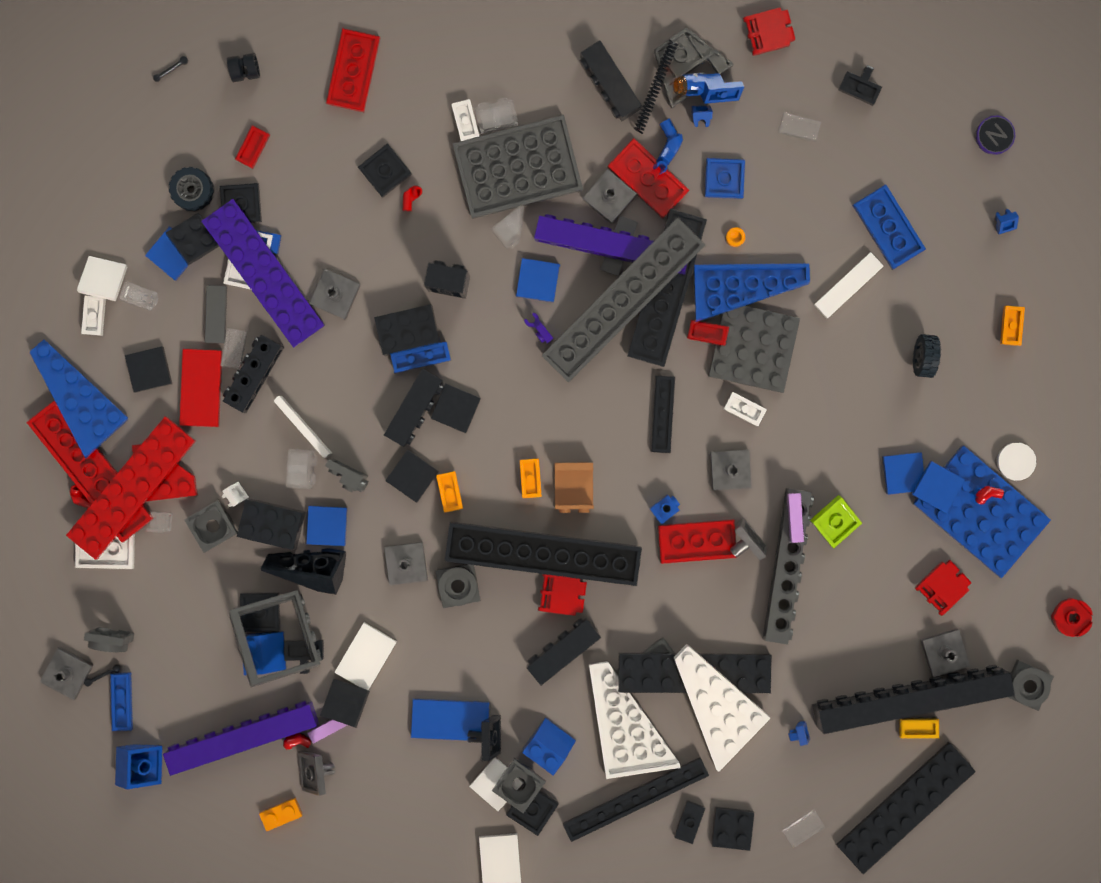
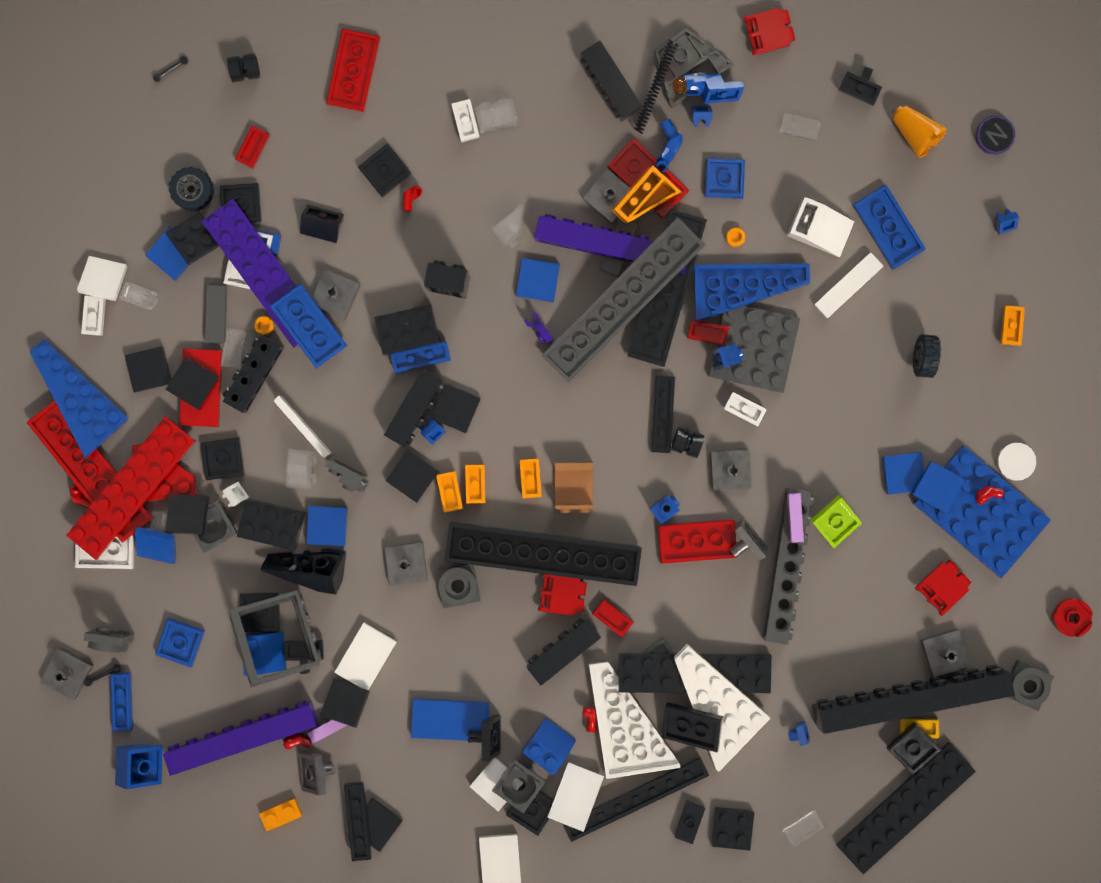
dark grey plate [452,115,583,219] -> none
none -> blue tile [135,527,176,564]
none -> blue tile [155,618,205,667]
none -> black tile [165,357,220,410]
none -> black tile [165,494,209,535]
none -> black tile [201,438,245,481]
none -> light orange tile [254,316,275,335]
none -> blue tile [270,283,348,369]
none -> black panel [300,204,344,243]
none -> black tile [344,782,372,862]
none -> black tile [366,798,403,852]
none -> blue tile [420,418,446,445]
none -> light orange plate [465,464,486,503]
none -> white tile [548,762,604,832]
none -> red arm [582,707,597,733]
none -> red tile [592,598,634,637]
none -> light orange wedge [611,166,681,223]
none -> black tile [662,702,723,753]
none -> black wheel [671,427,704,458]
none -> blue slope [712,344,743,370]
none -> white slope [787,197,854,257]
none -> black tile [886,722,942,775]
none -> light orange cone [893,106,947,158]

